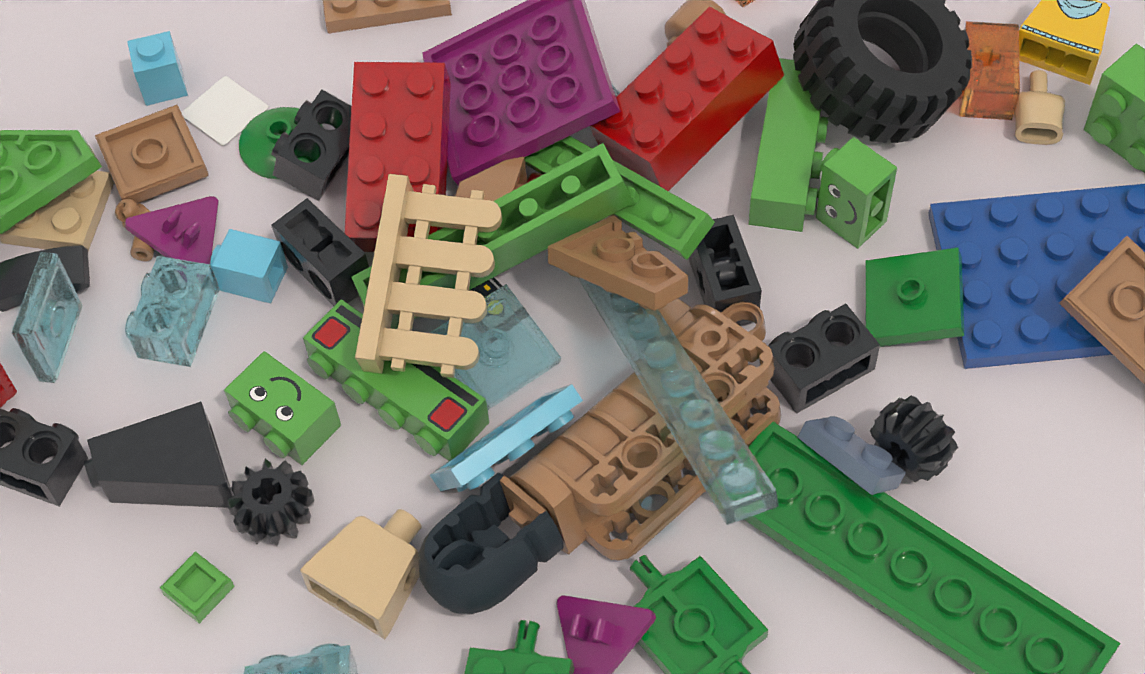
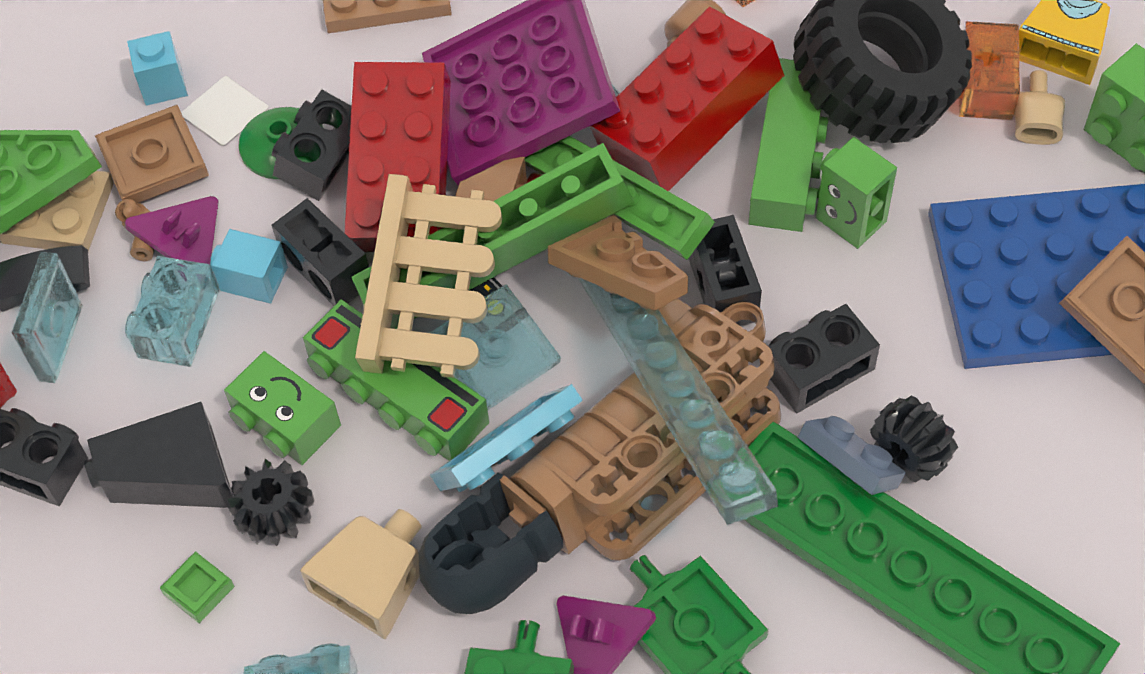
green plate [866,247,964,346] -> none

